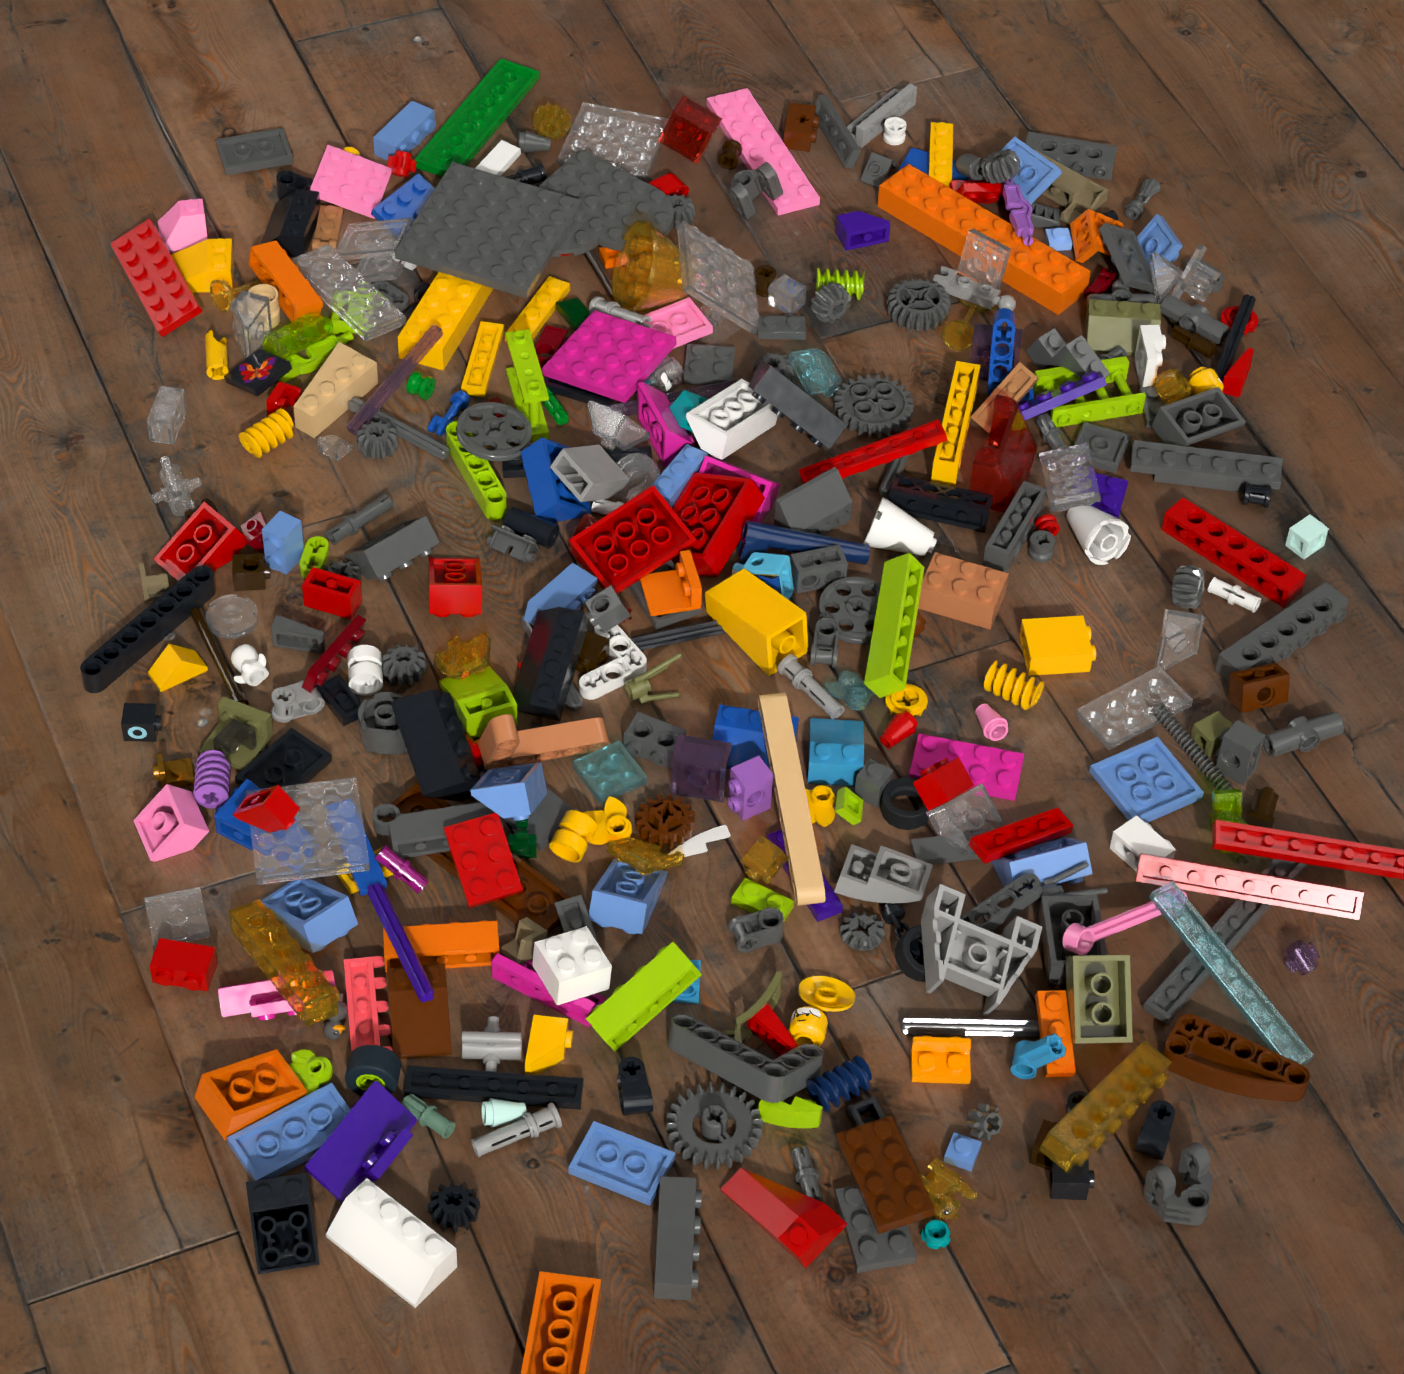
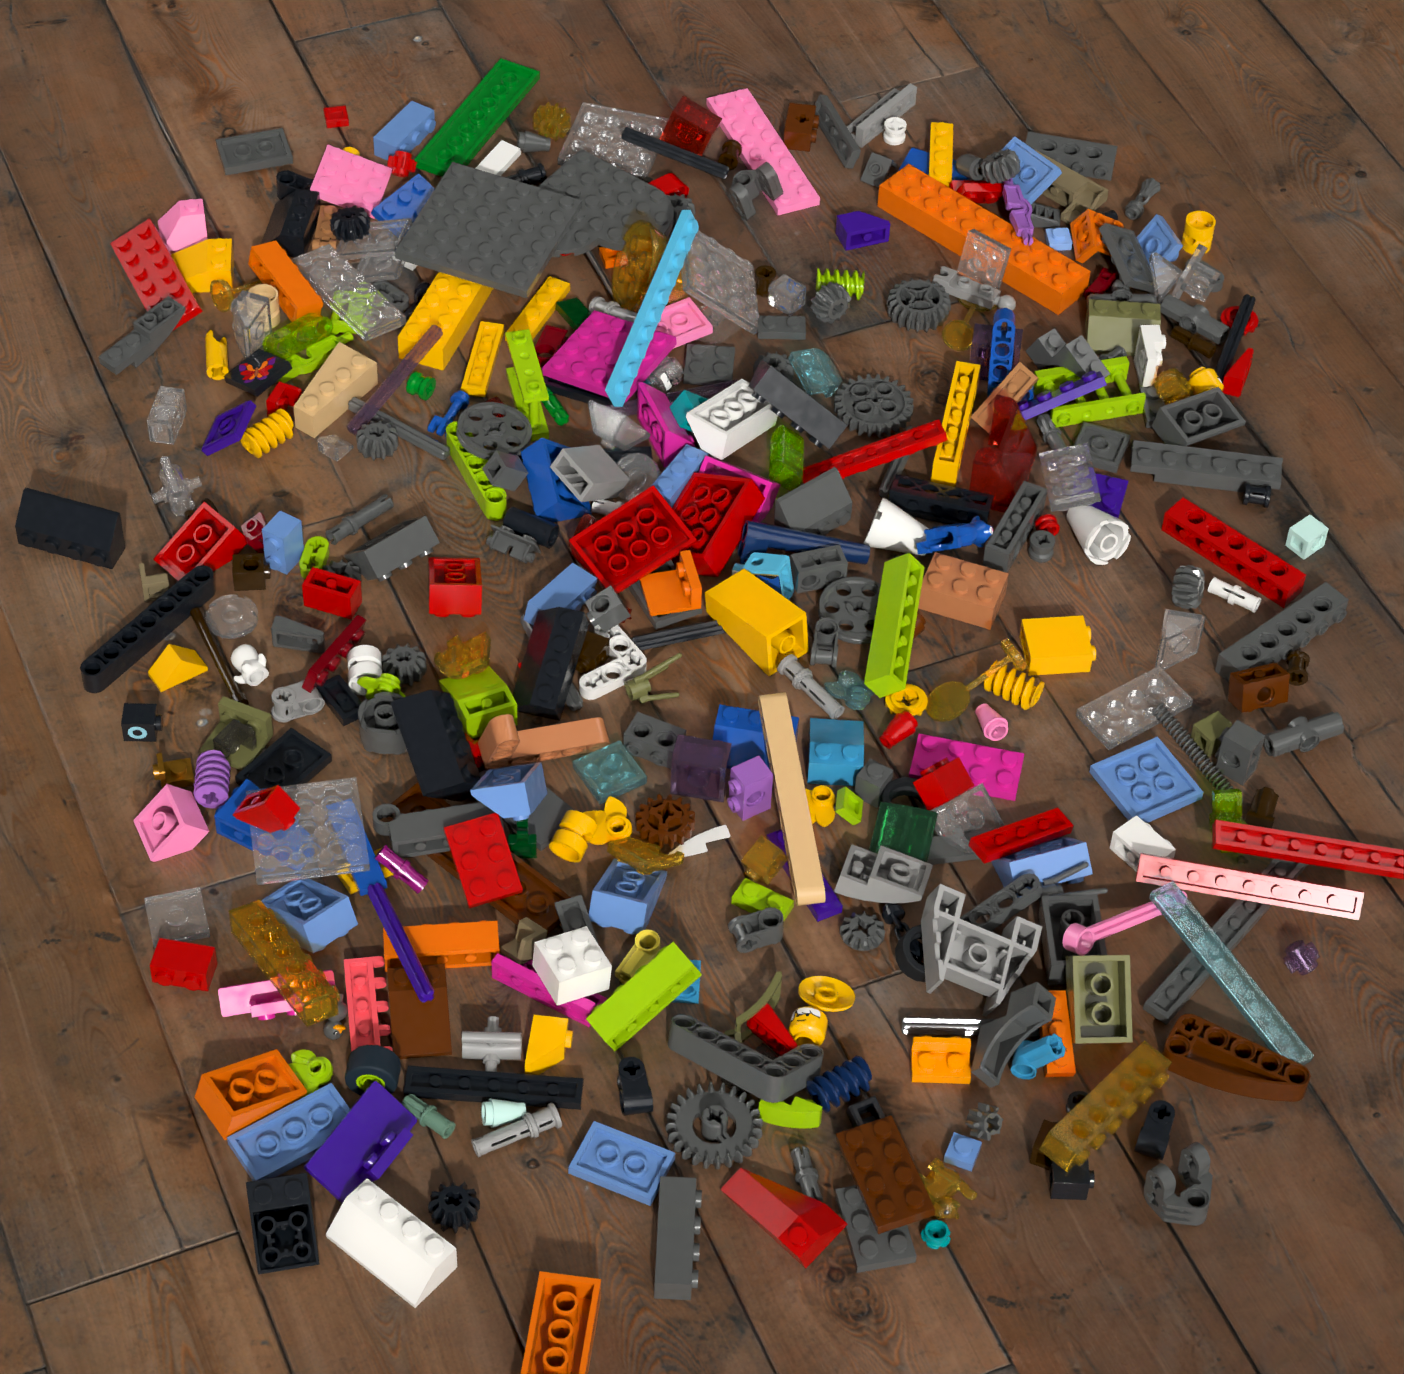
none -> black slope [15,487,125,569]
none -> dark grey slope [98,296,186,375]
none -> dark purple tile [201,400,256,456]
none -> red tile [323,106,349,128]
none -> black gear [330,206,371,242]
none -> lime plate [357,673,406,700]
none -> dark grey brick [482,450,528,491]
none -> medium azure plate [605,210,699,407]
none -> light yellow piece [615,930,660,984]
none -> black axle [621,127,729,179]
none -> clear neon green beam [769,425,804,491]
none -> clear green slope [869,802,938,862]
none -> blue animal [916,516,993,554]
none -> clear yellow piece [926,637,1028,722]
none -> dark grey arch [971,982,1056,1088]
none -> yellow wheel [1181,211,1216,255]
none -> dark brown bush [1286,651,1310,686]

